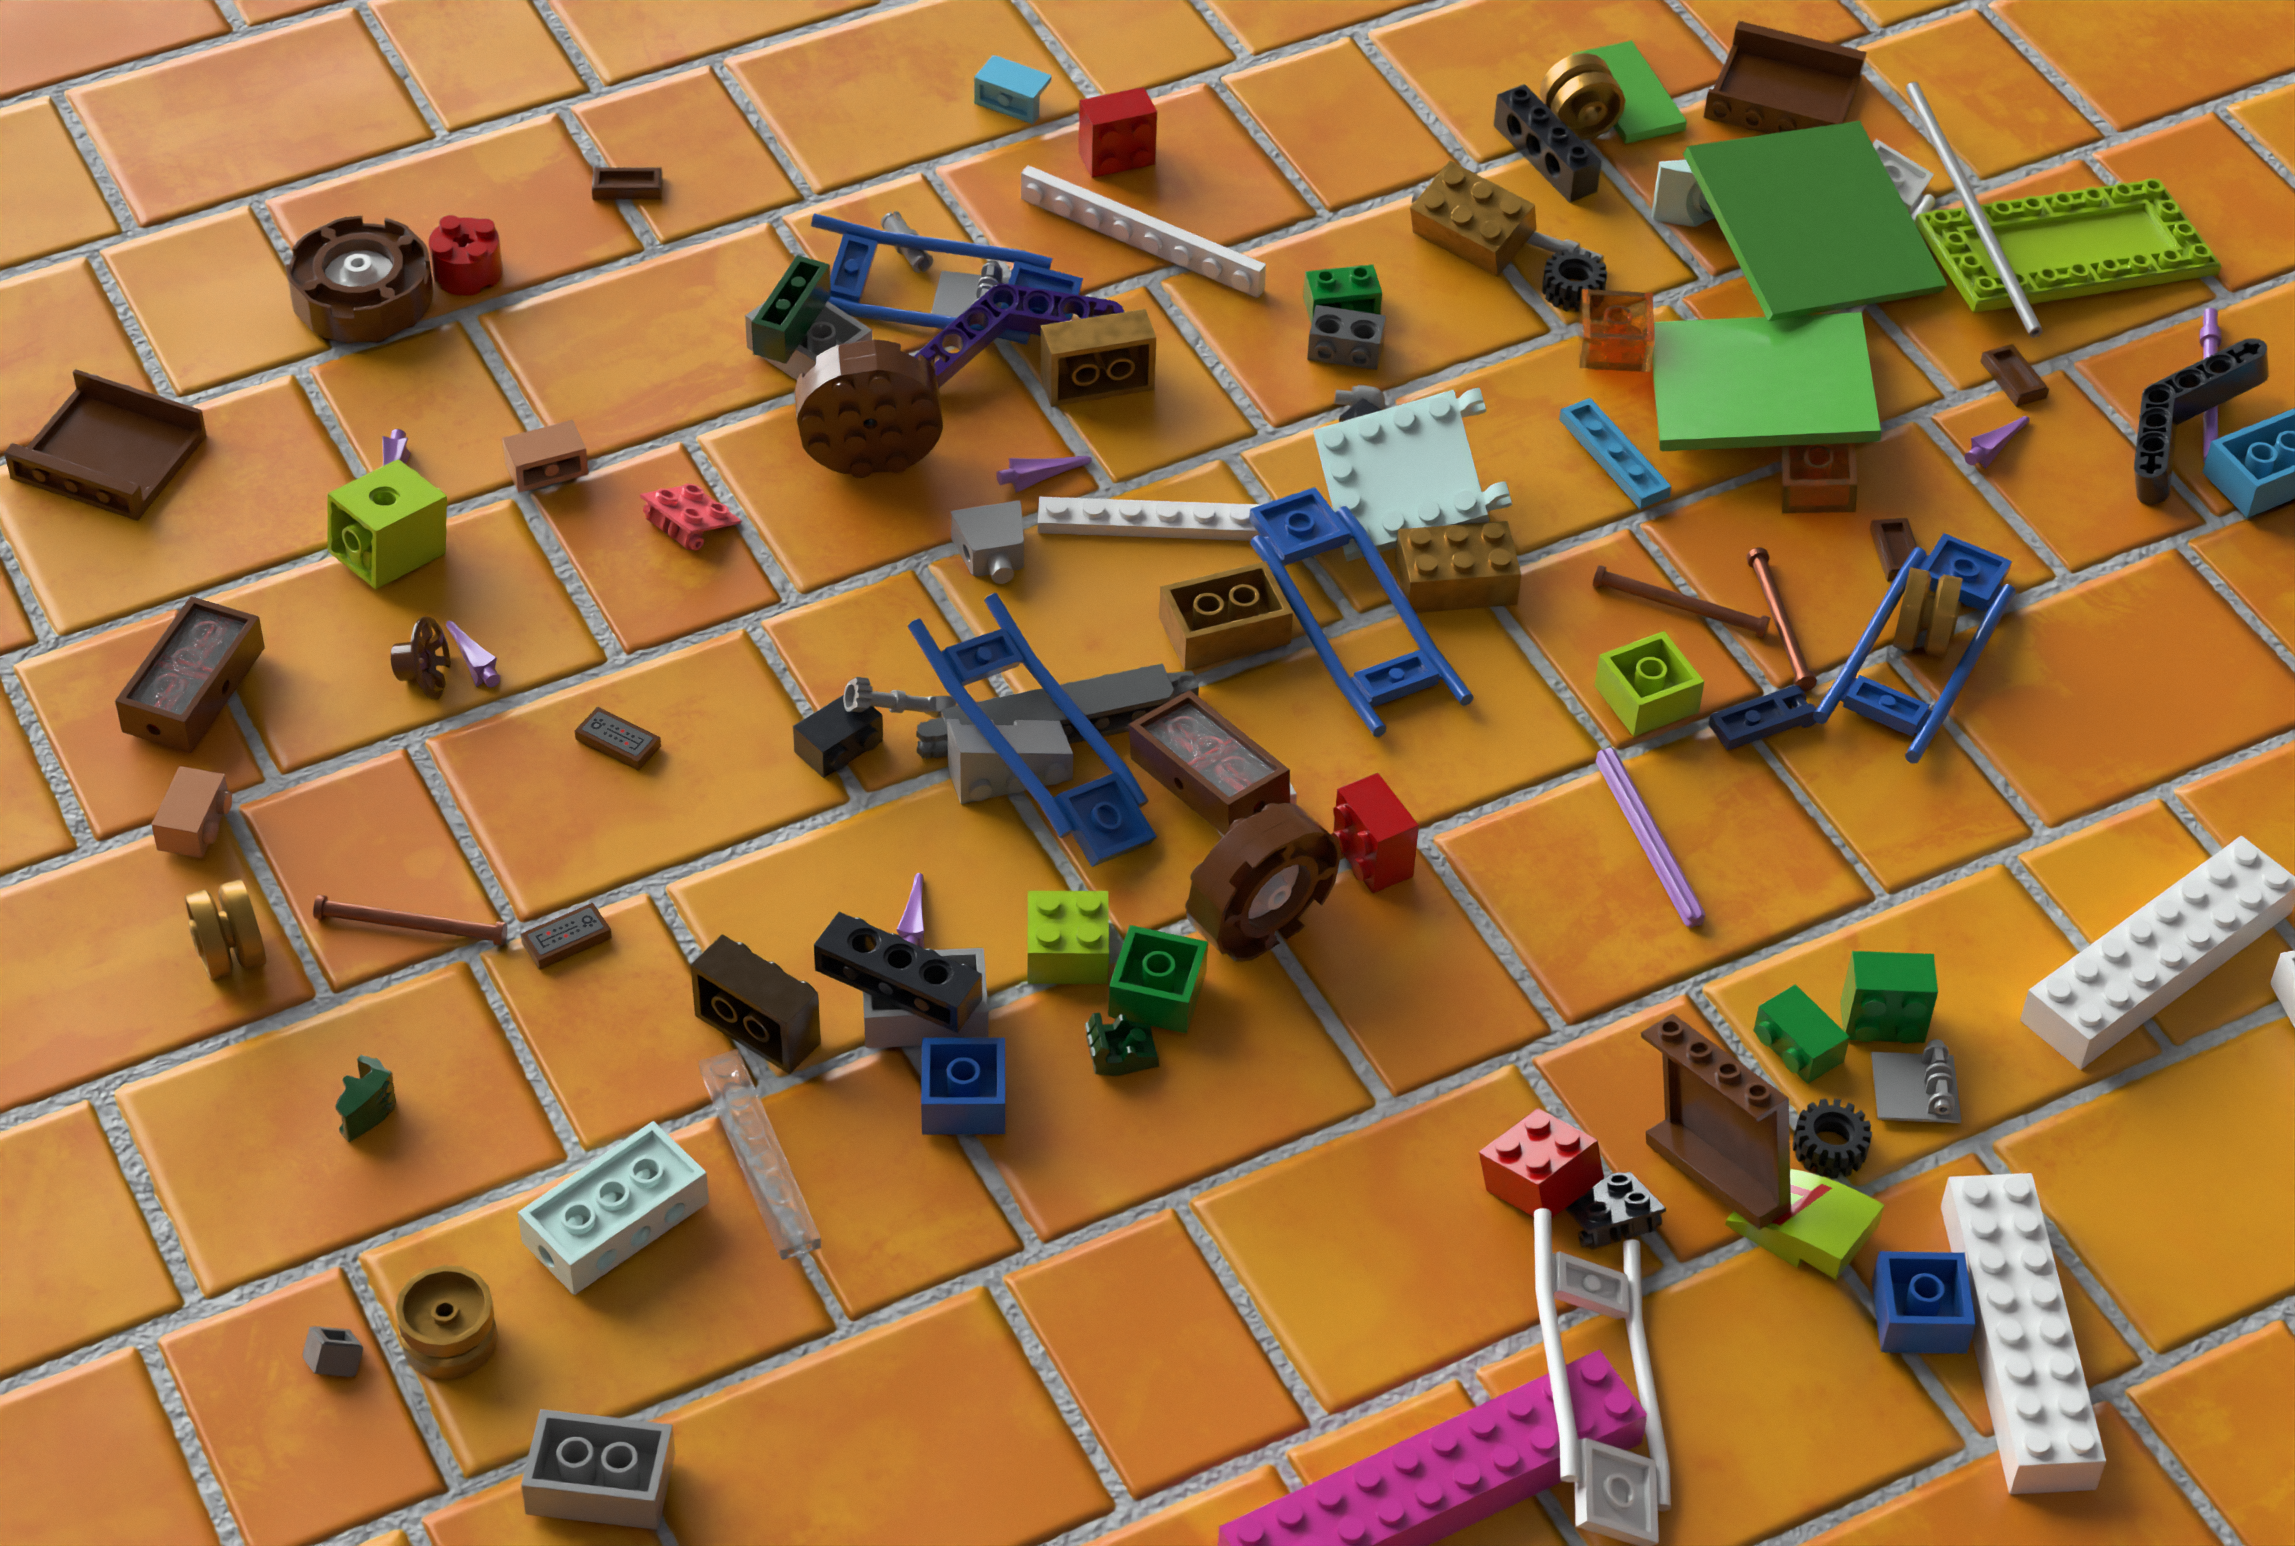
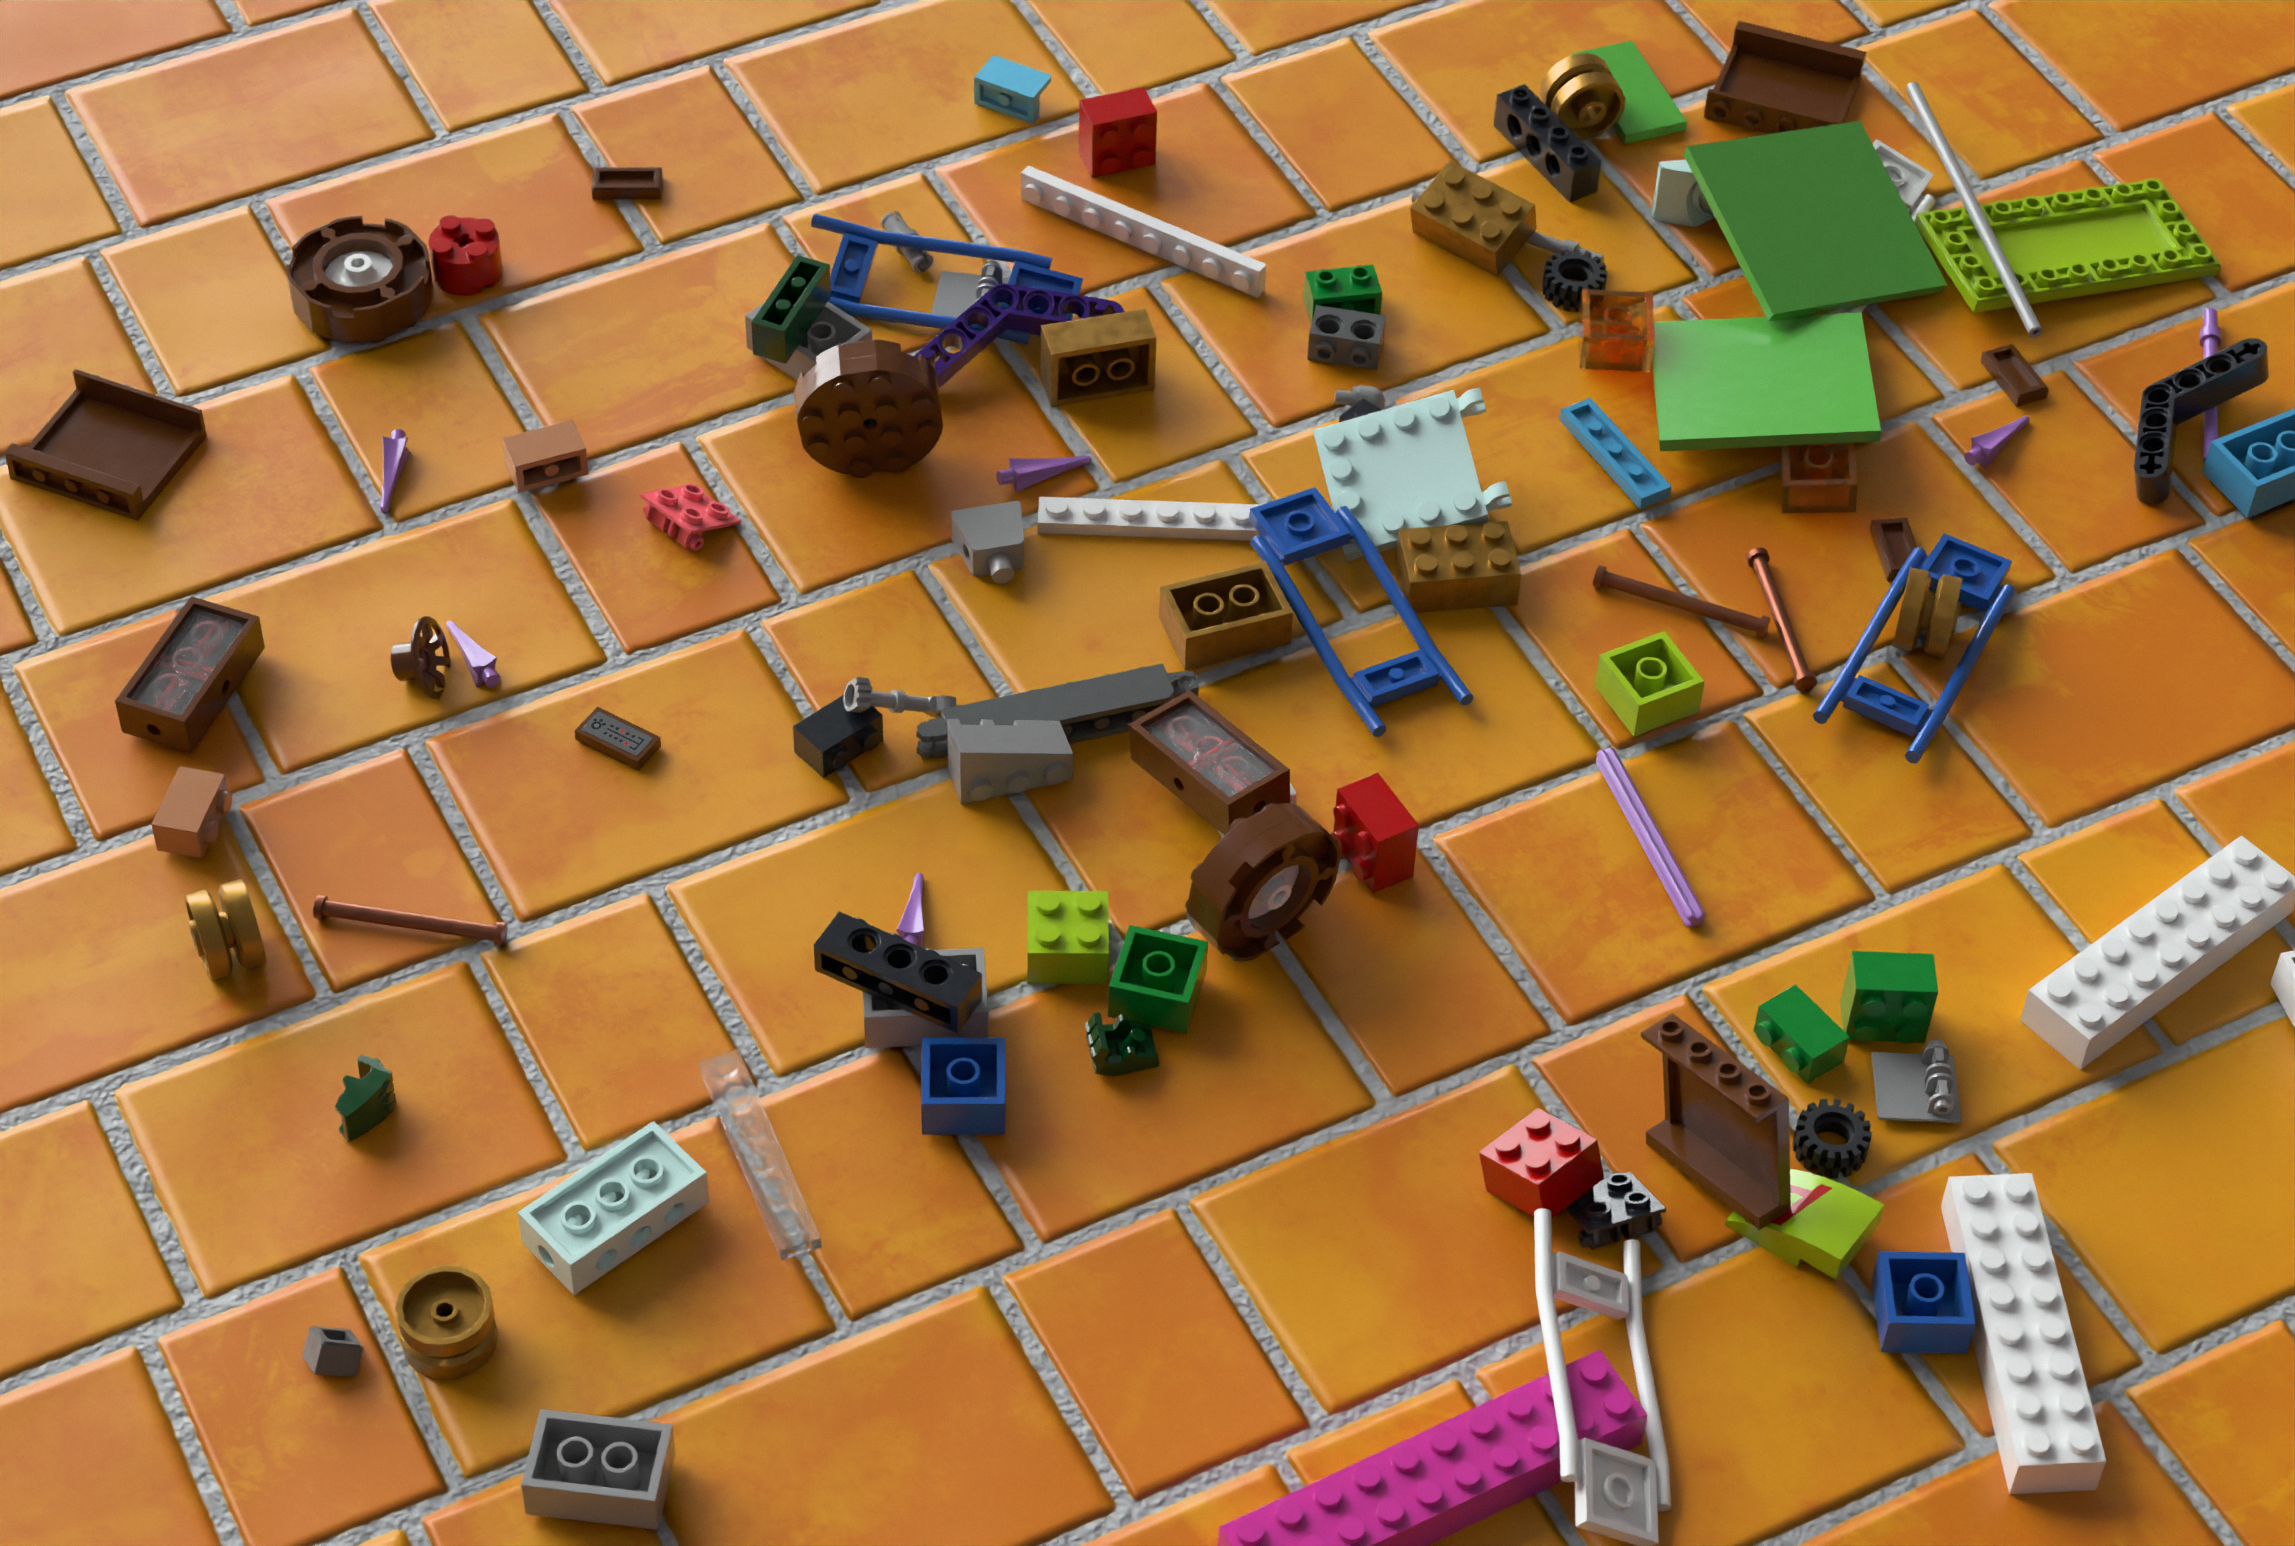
lime brick [327,459,448,589] -> none
tile [520,903,612,970] -> none
dark brown brick [690,934,821,1074] -> none
blue plate [908,593,1157,867] -> none
dark blue plate [1708,685,1817,751] -> none

